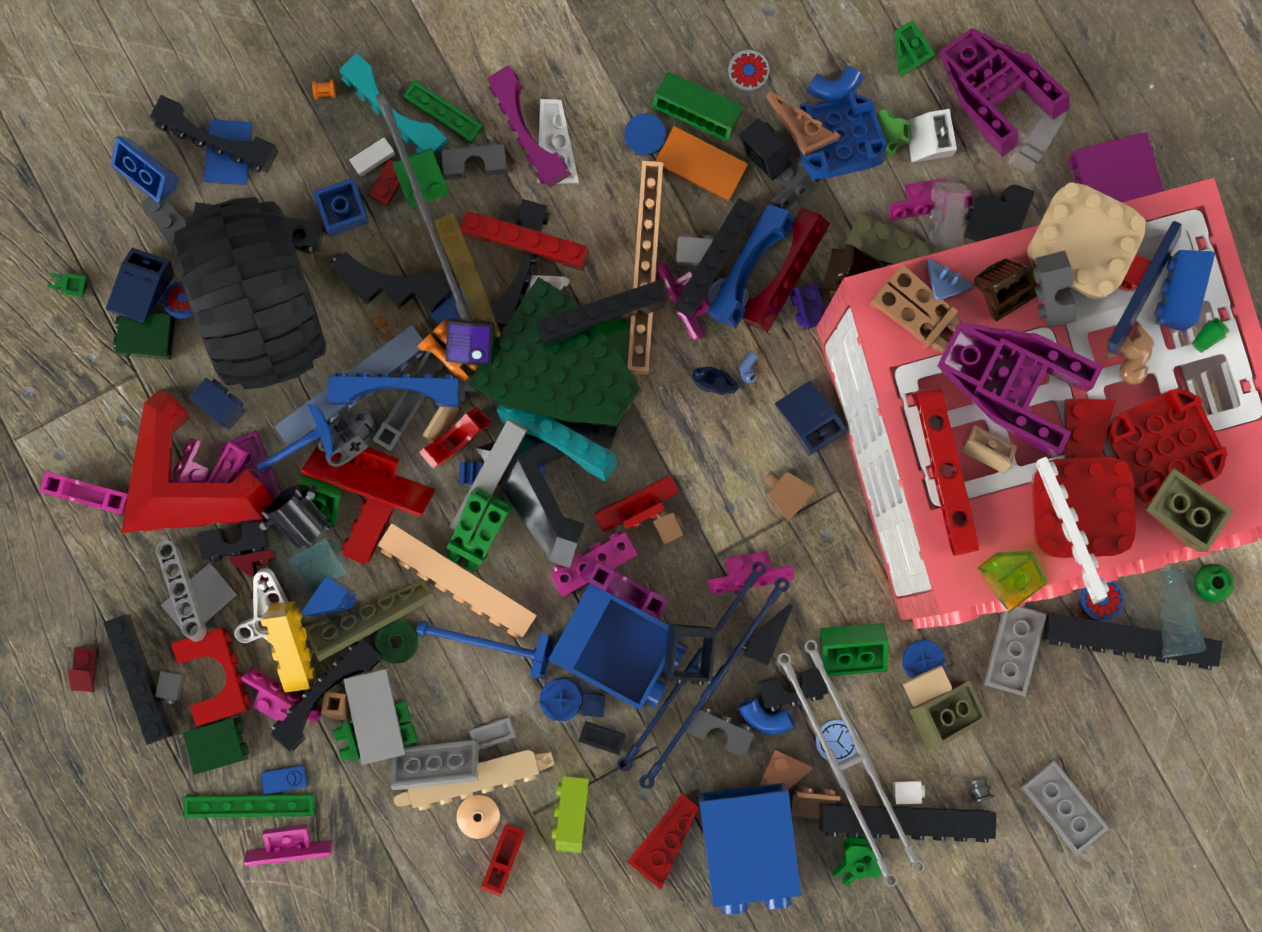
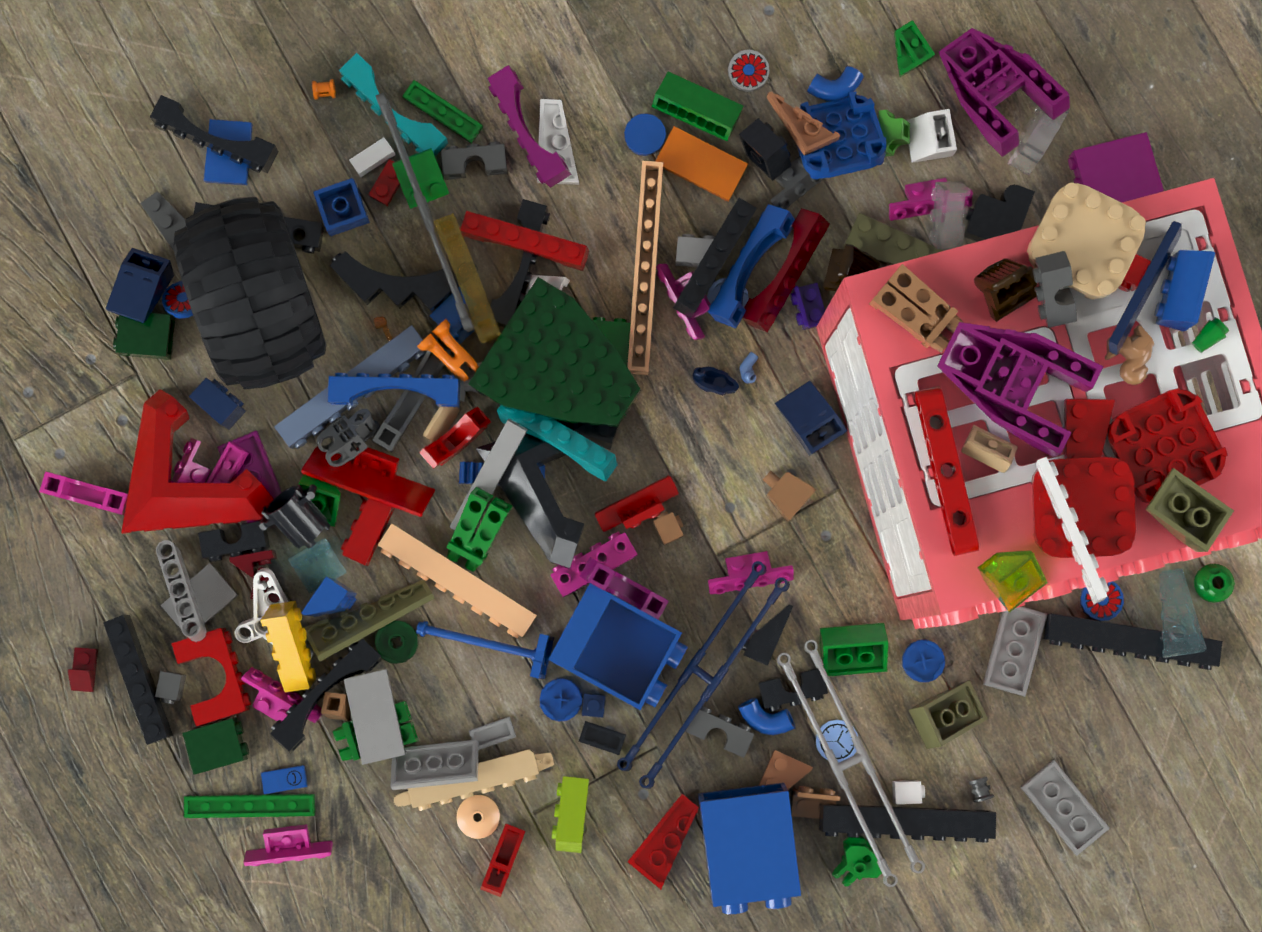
green plate [47,272,88,298] -> none
blue slope [110,136,179,203] -> none
blue piece [257,404,333,471] -> none
slope [446,318,494,365] -> none
black arch [537,280,667,348] -> none
black window [663,624,717,685] -> none
tan slope [902,665,952,707] -> none
medium blue piece [926,259,974,300] -> none

